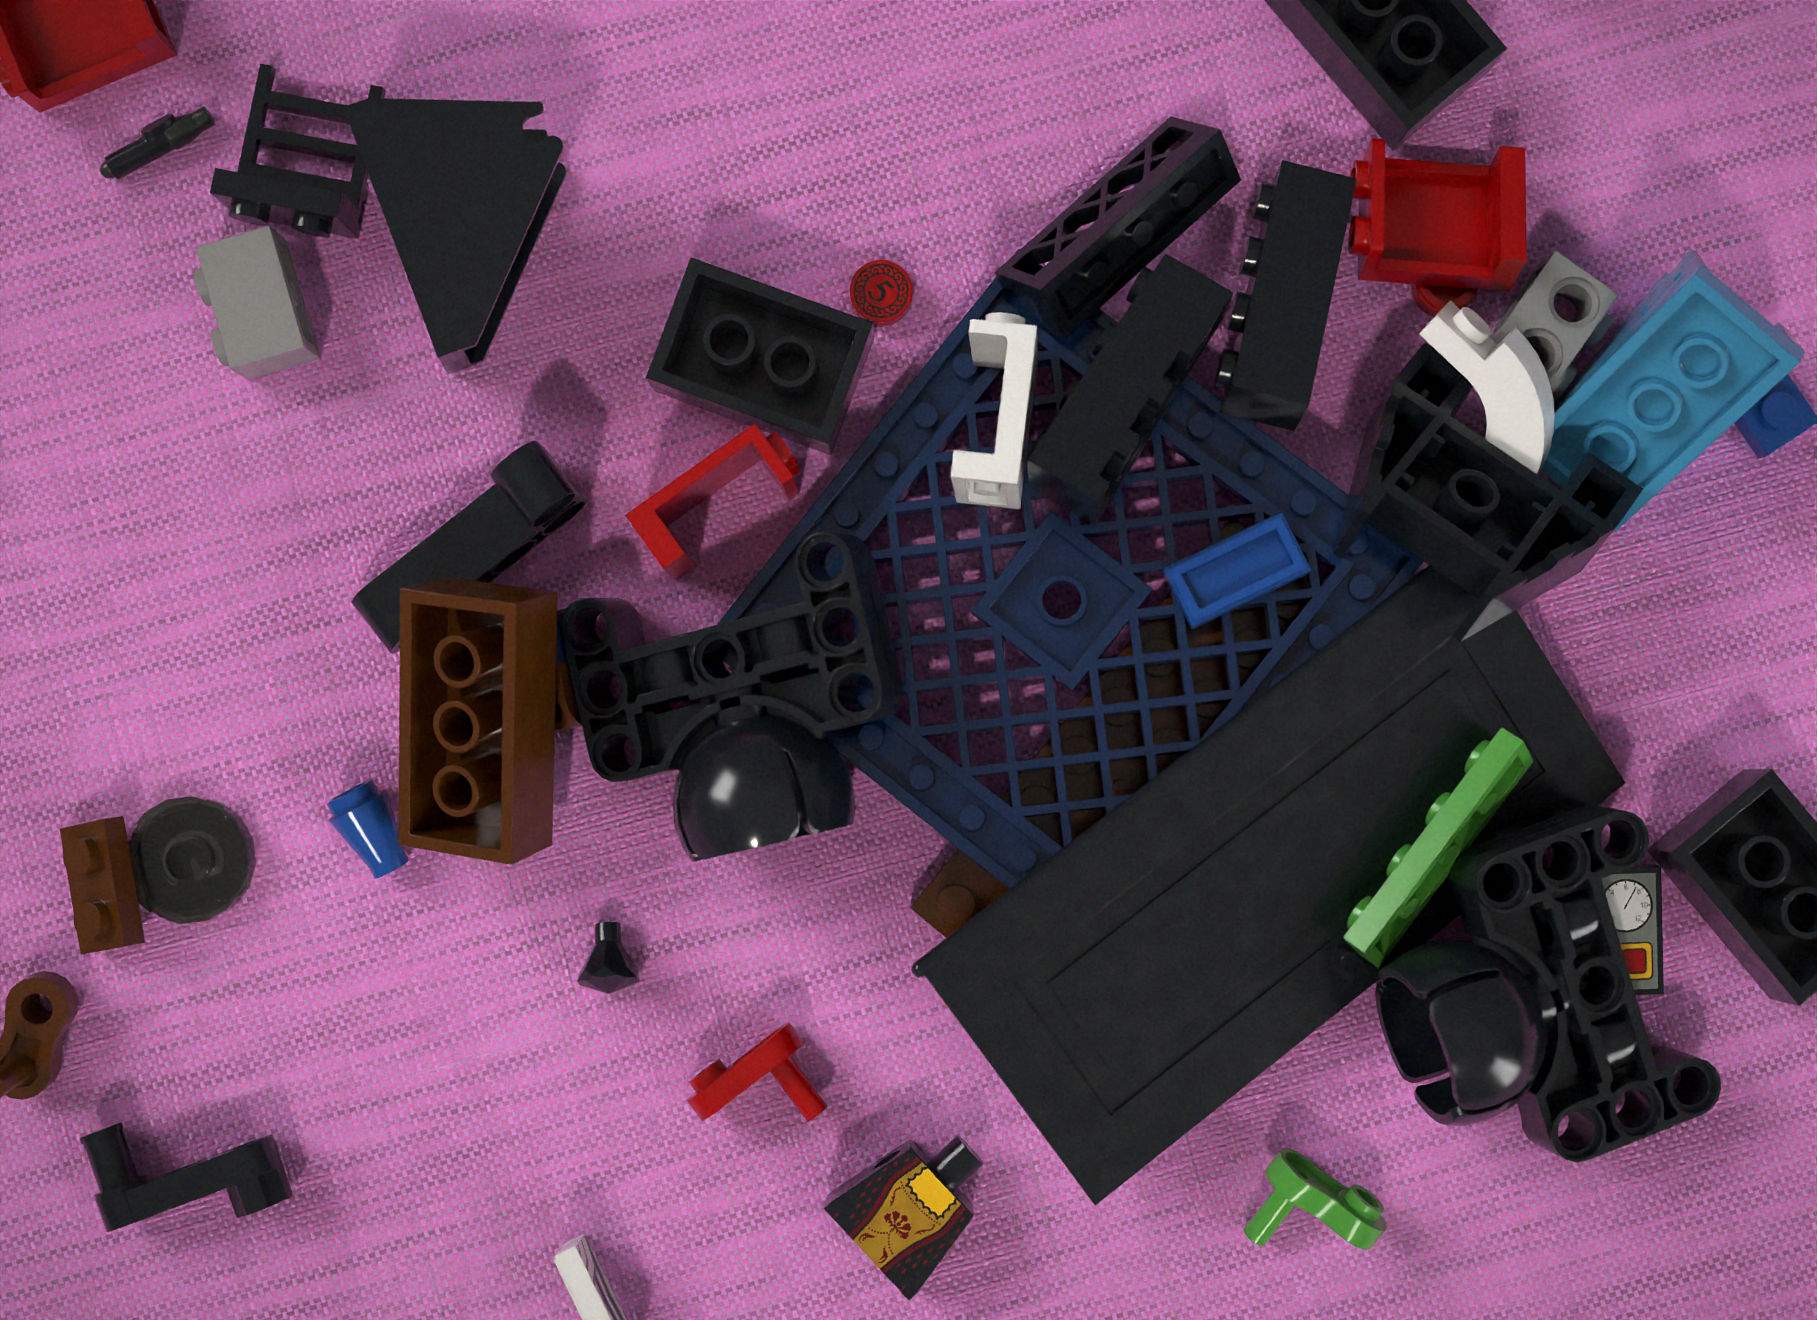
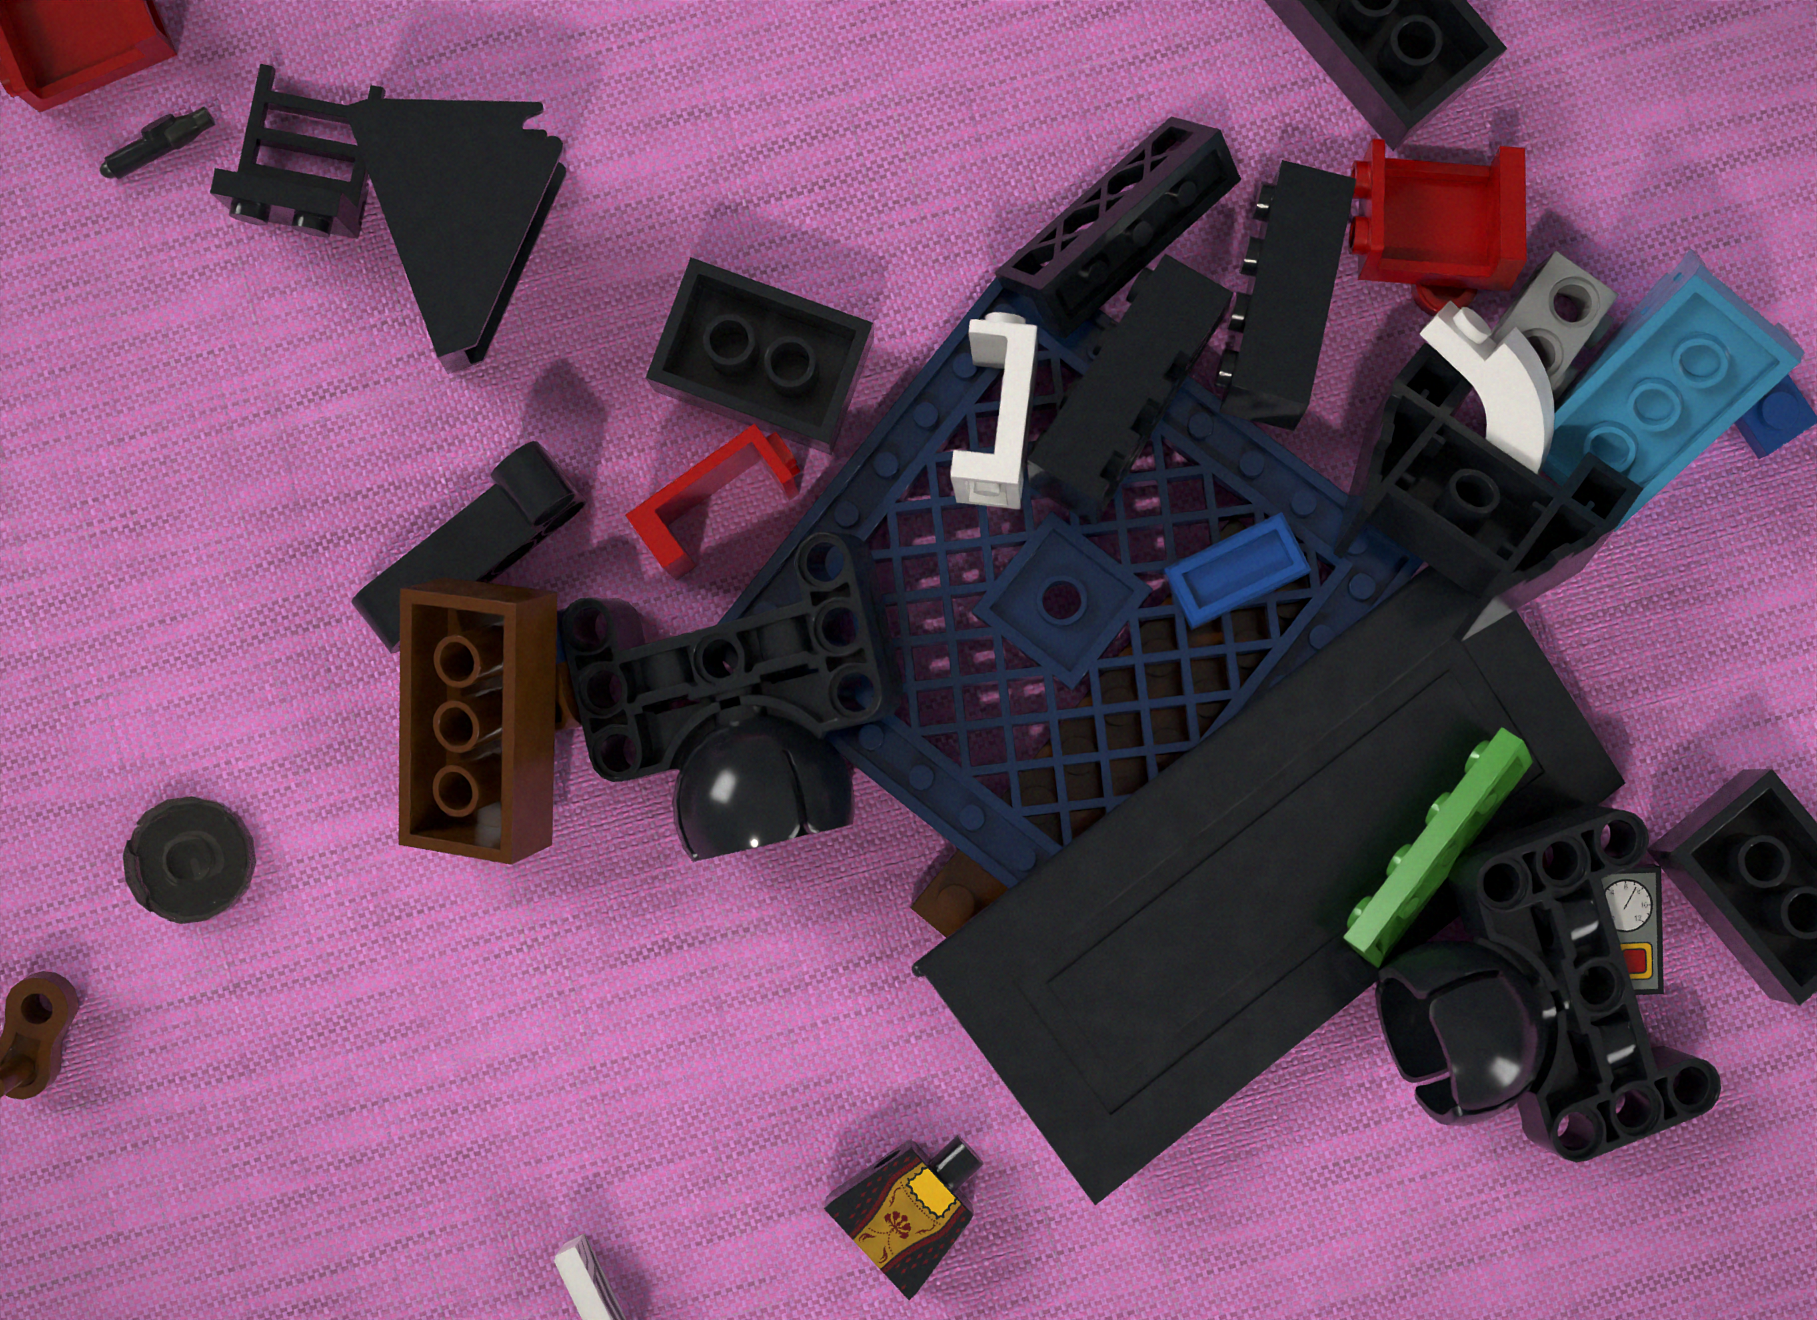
reddish brown plate [60,816,145,955] -> none
black beam [79,1122,293,1232] -> none
light grey brick [194,226,320,380] -> none
blue cone [326,779,409,879] -> none
black rock [577,922,640,994] -> none
red piece [686,1022,828,1122] -> none
red tile [850,260,913,327] -> none
bright green piece [1244,1148,1387,1250] -> none

